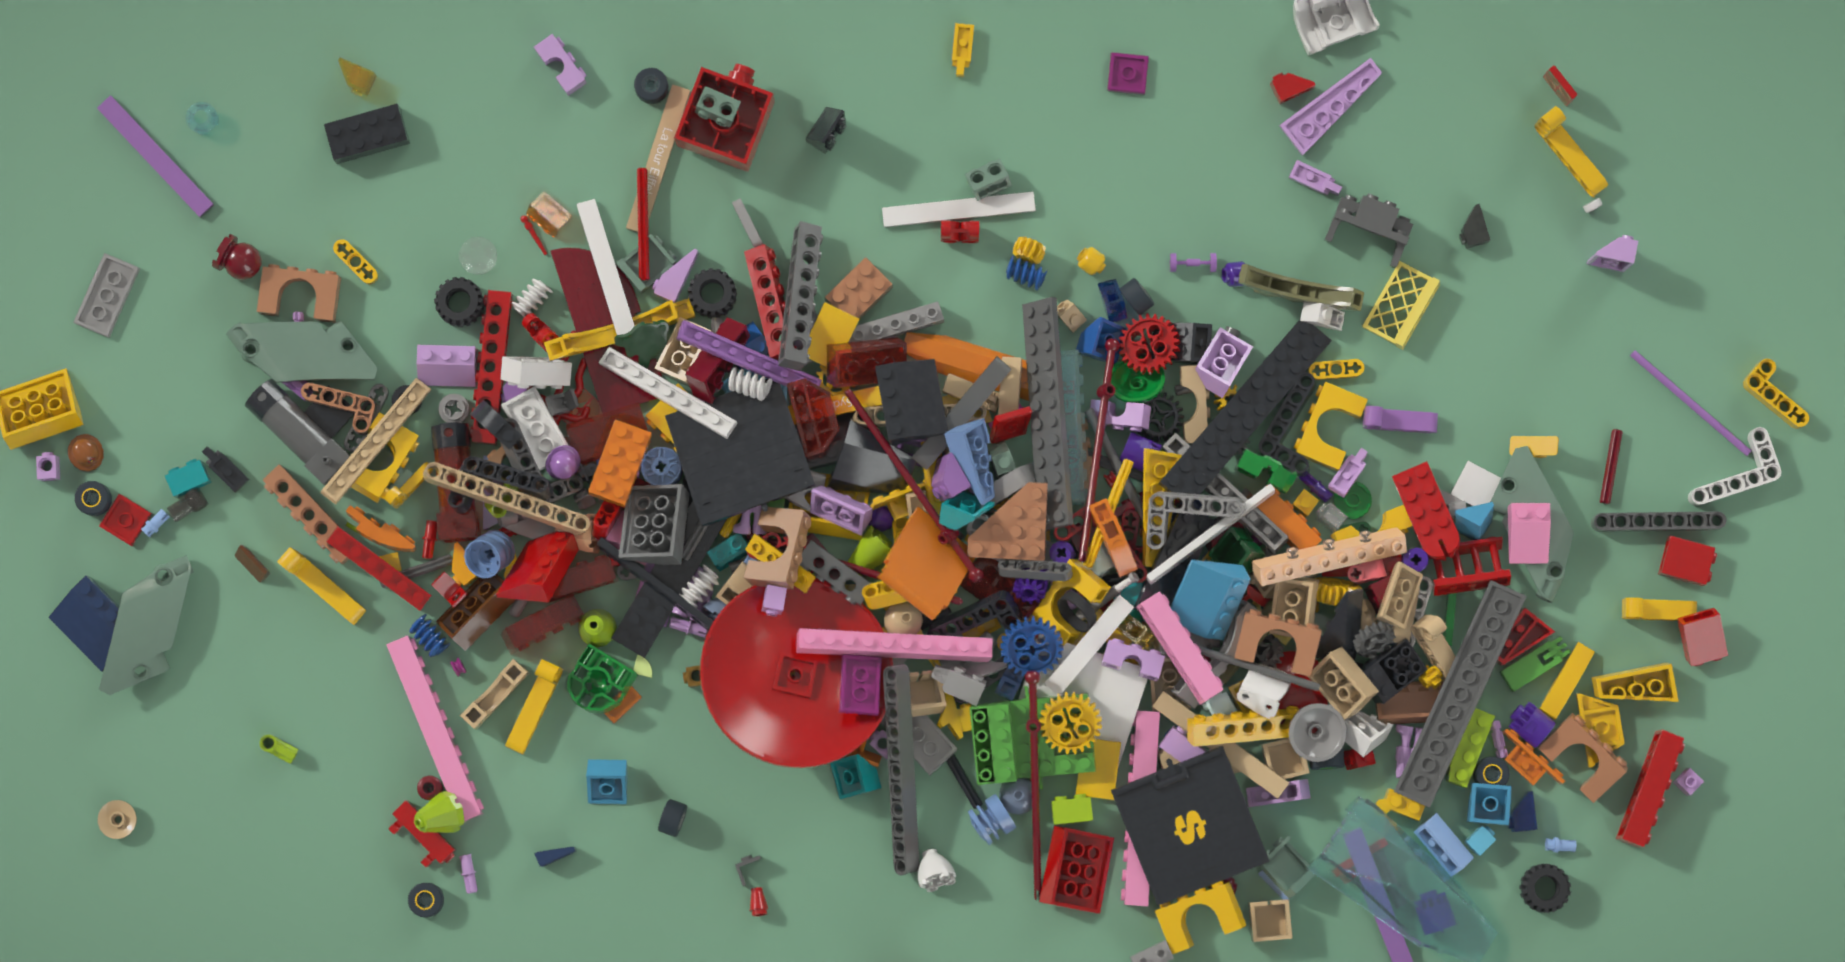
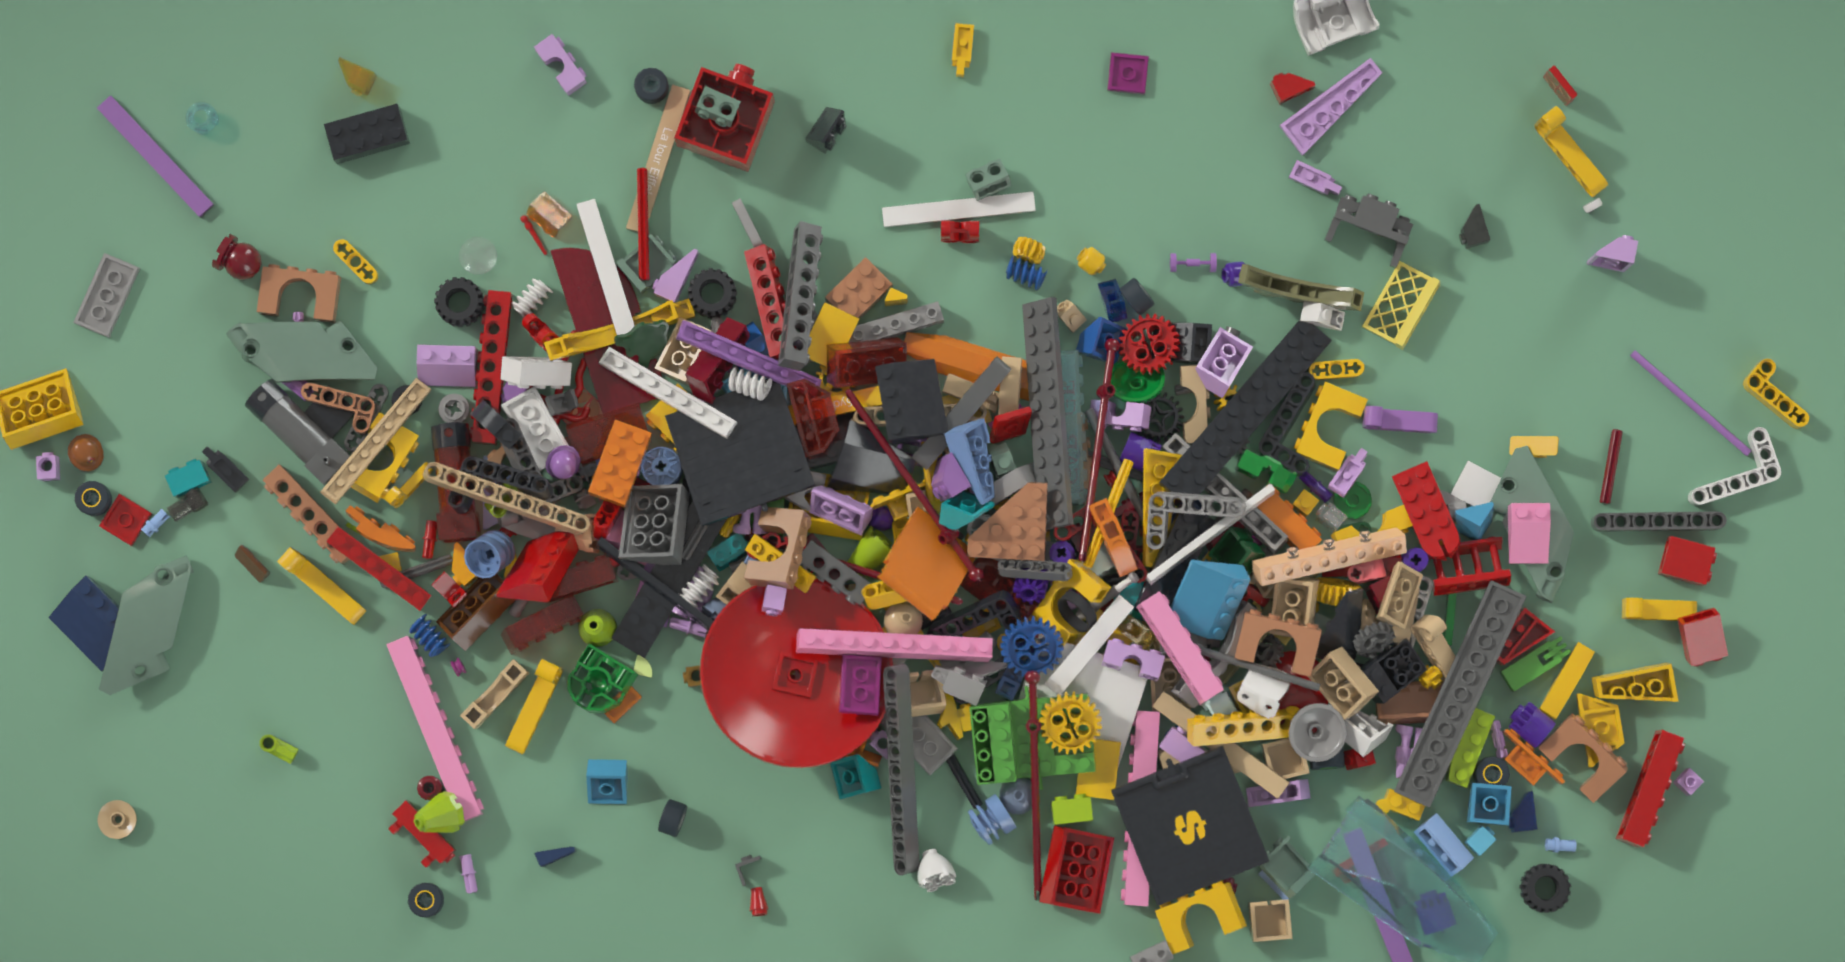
none -> yellow slope [885,288,908,306]

